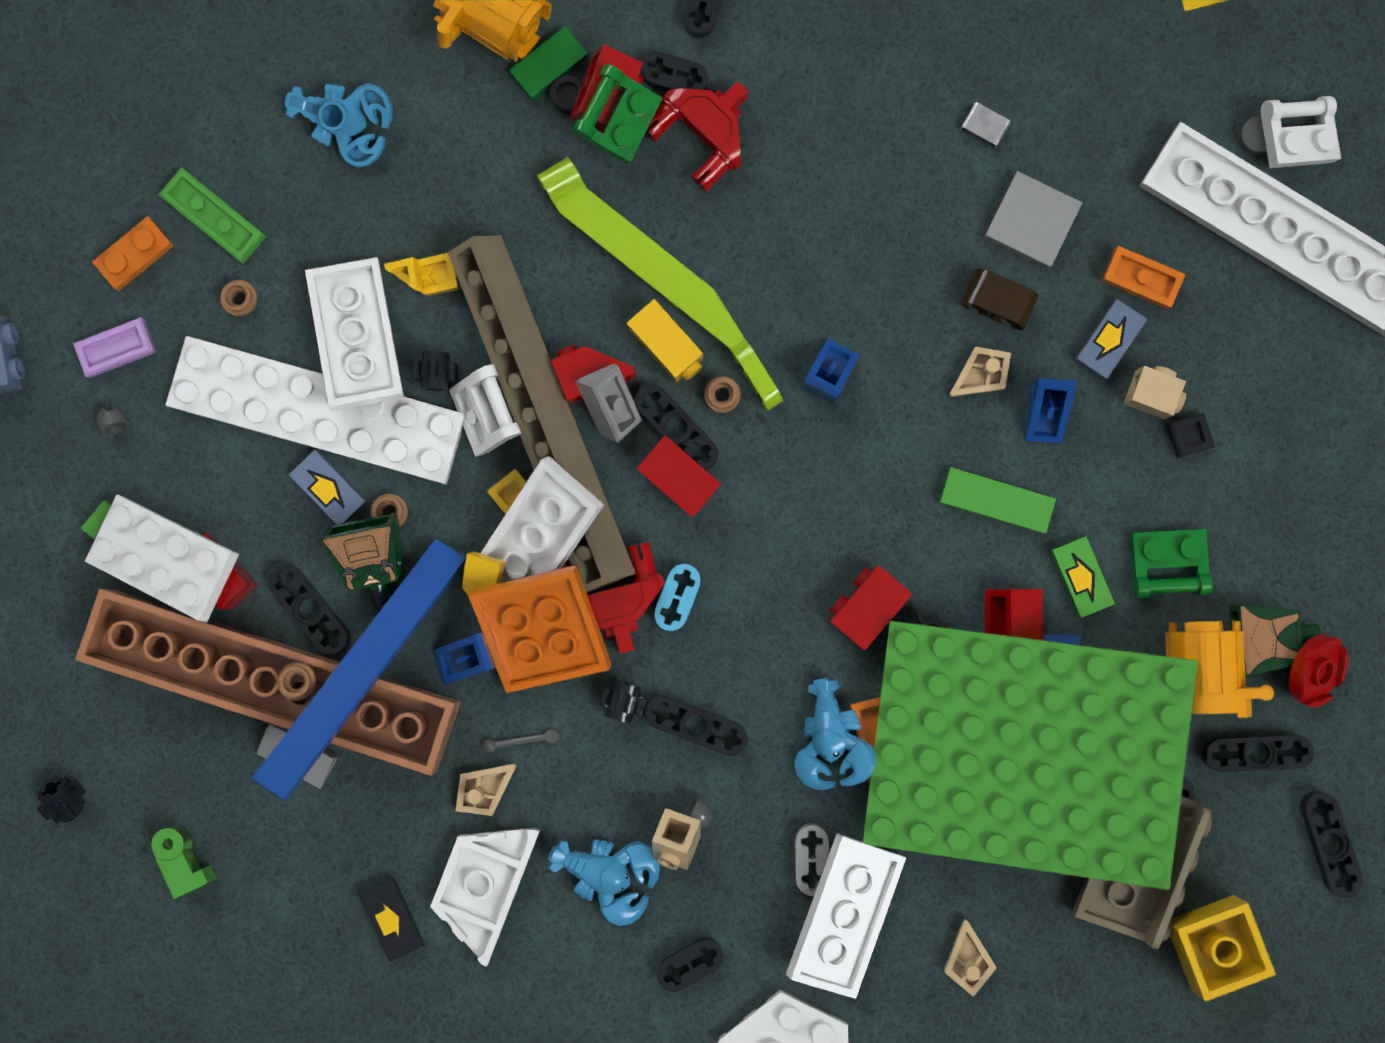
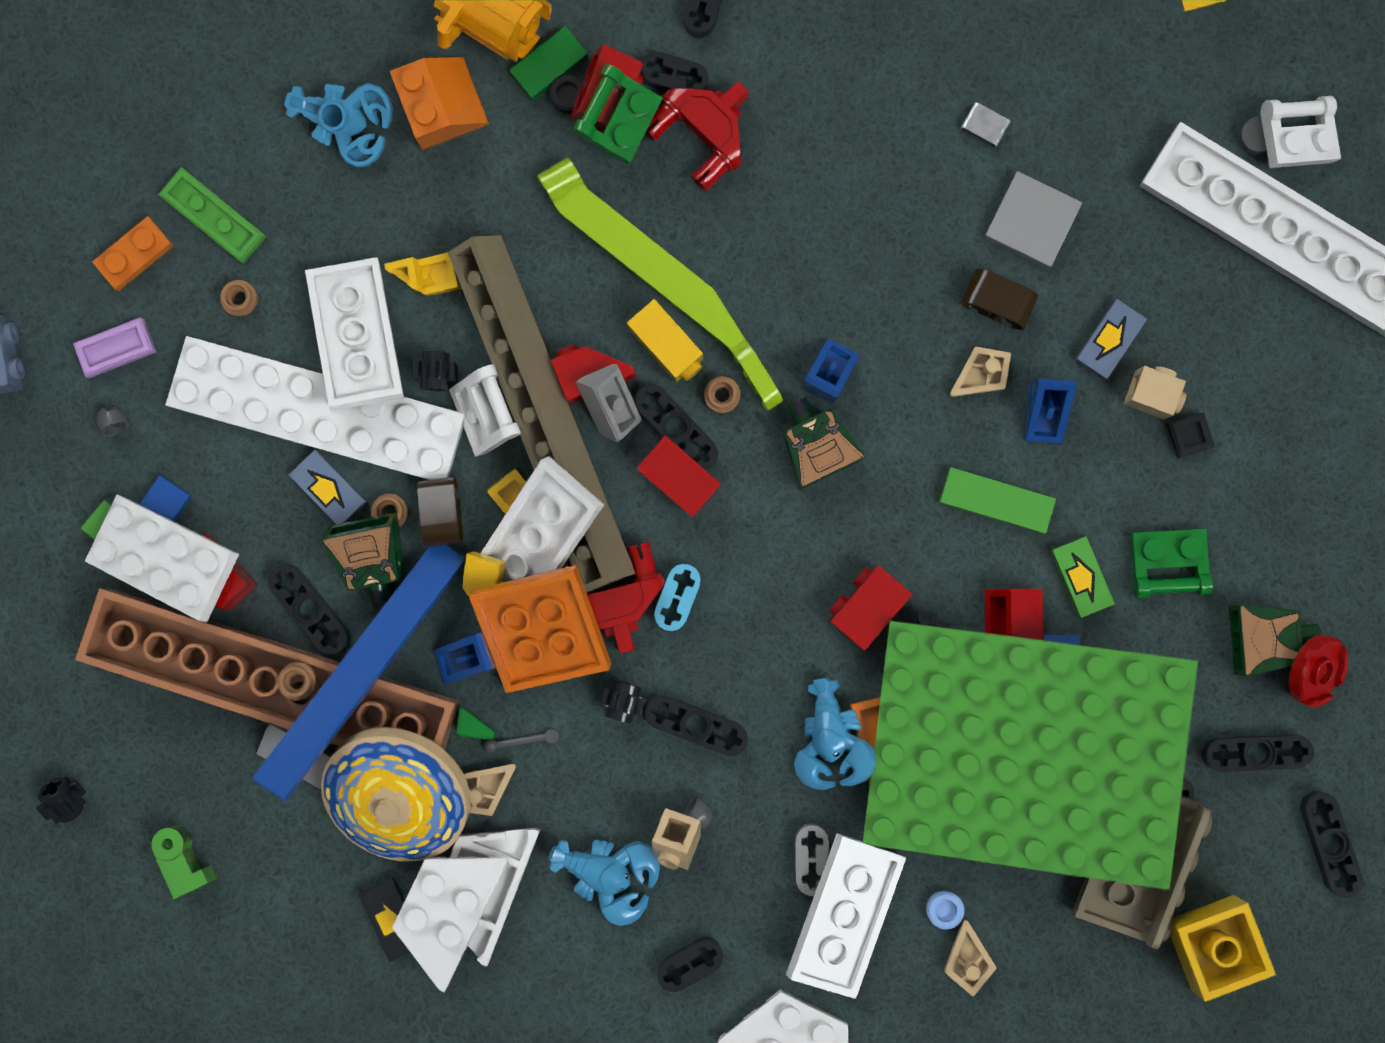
orange plate [1101,246,1186,310] -> none
light orange container [1165,621,1274,718] -> none
none -> blue tile [140,475,193,522]
none -> dish [321,728,471,861]
none -> orange slope [390,57,489,150]
none -> white wing [392,856,509,992]
none -> dark brown beam [417,476,463,548]
none -> green slope [457,707,499,740]
none -> torso [783,397,865,490]
none -> light blue tile [926,890,964,929]

